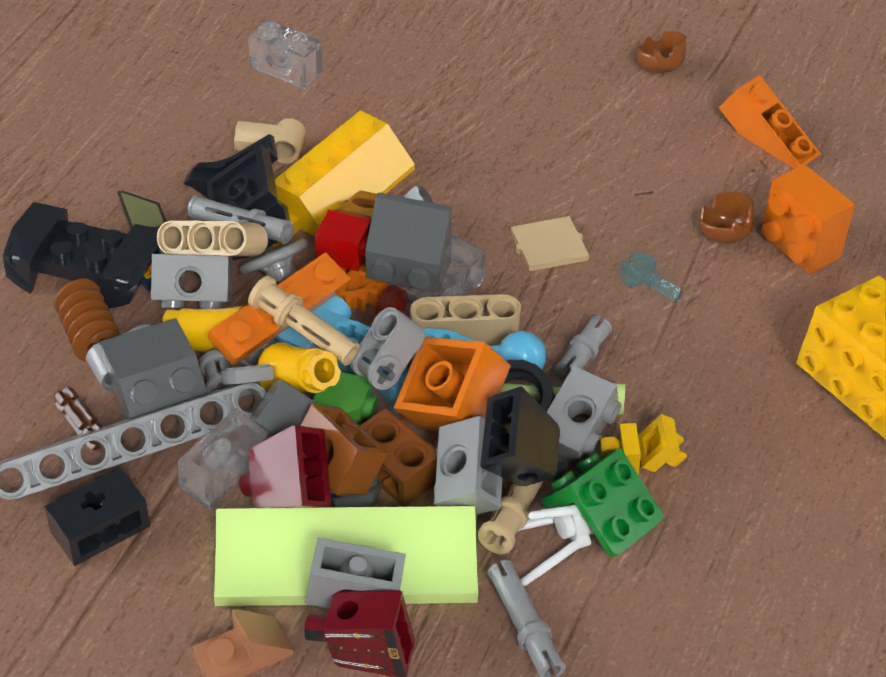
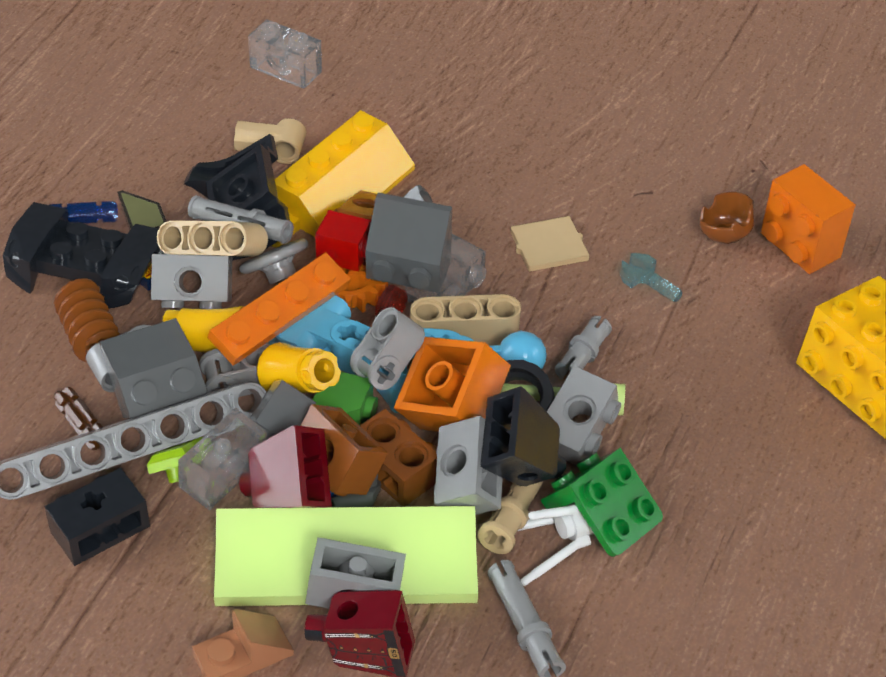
light grey tile [221,364,274,385] -> none
tan pin [248,276,361,366] -> none
yellow tile [599,423,641,475] -> none
dark orange hair [637,30,686,73] -> none
yellow tile [638,414,687,473] -> none
orange slope [718,75,821,169] -> none
none -> clear blue axle [49,201,119,224]
none -> lime piece [147,437,215,483]

